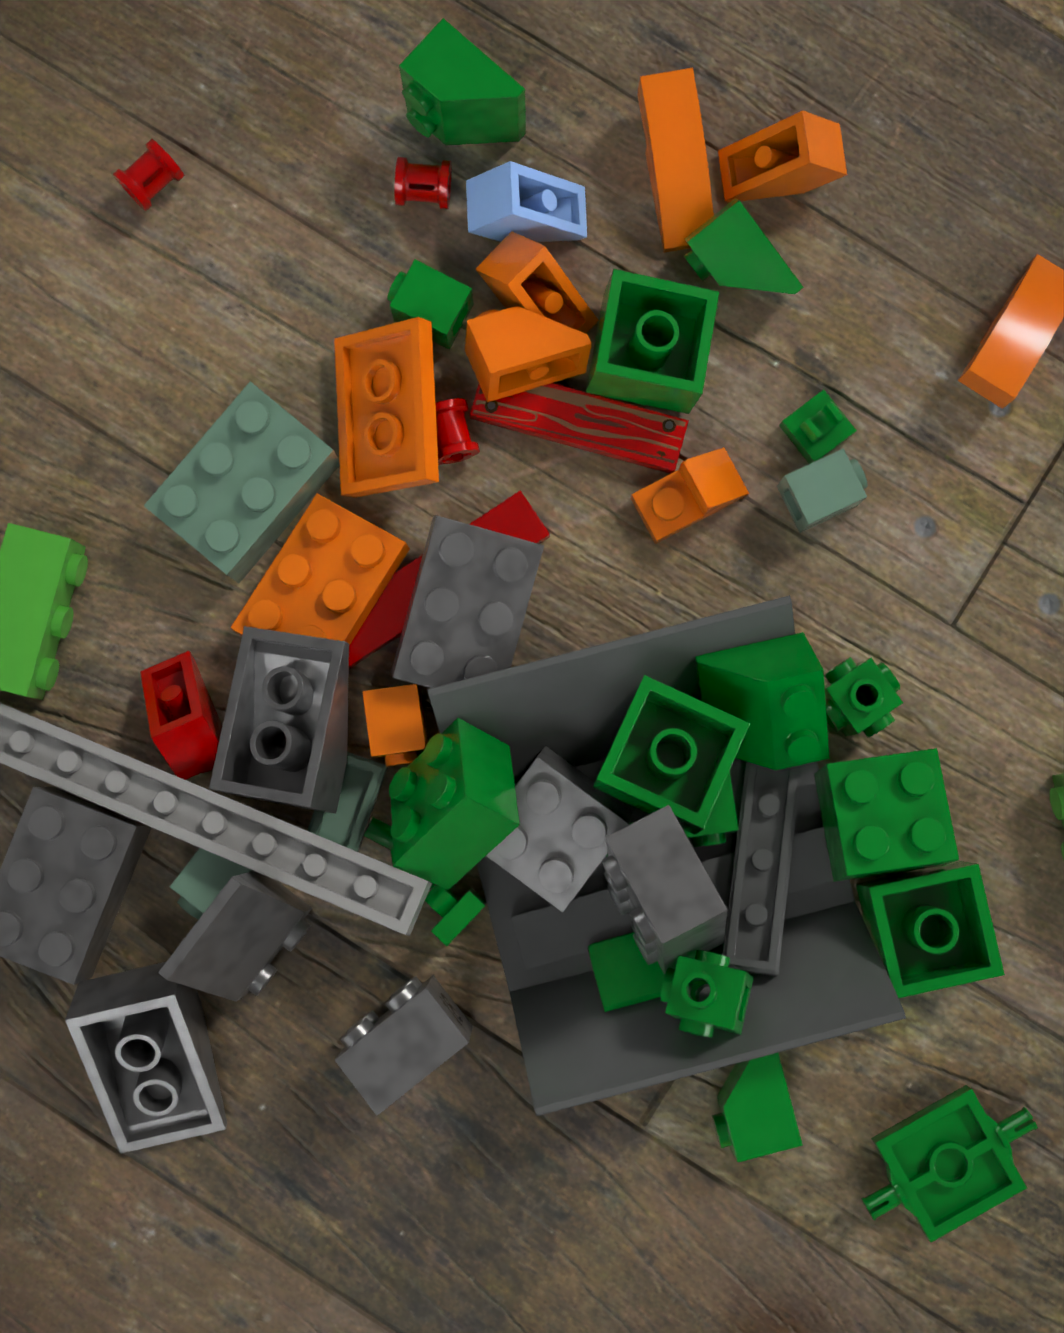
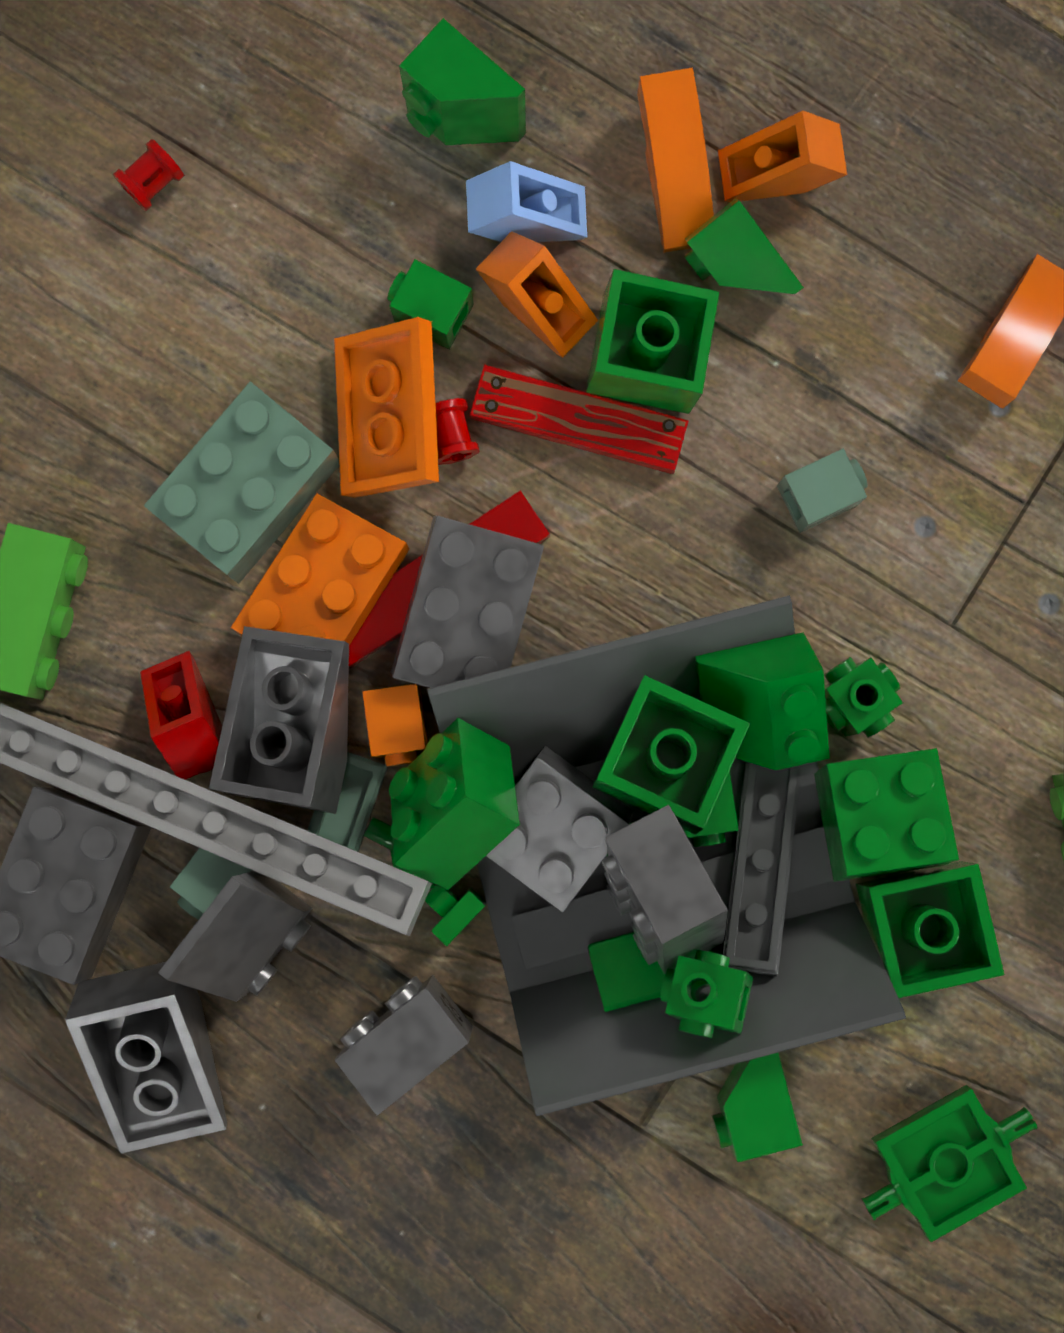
red bush [394,157,452,209] -> none
orange slope [465,306,592,402] -> none
orange slope [631,447,749,544] -> none
green tile [779,389,857,464] -> none

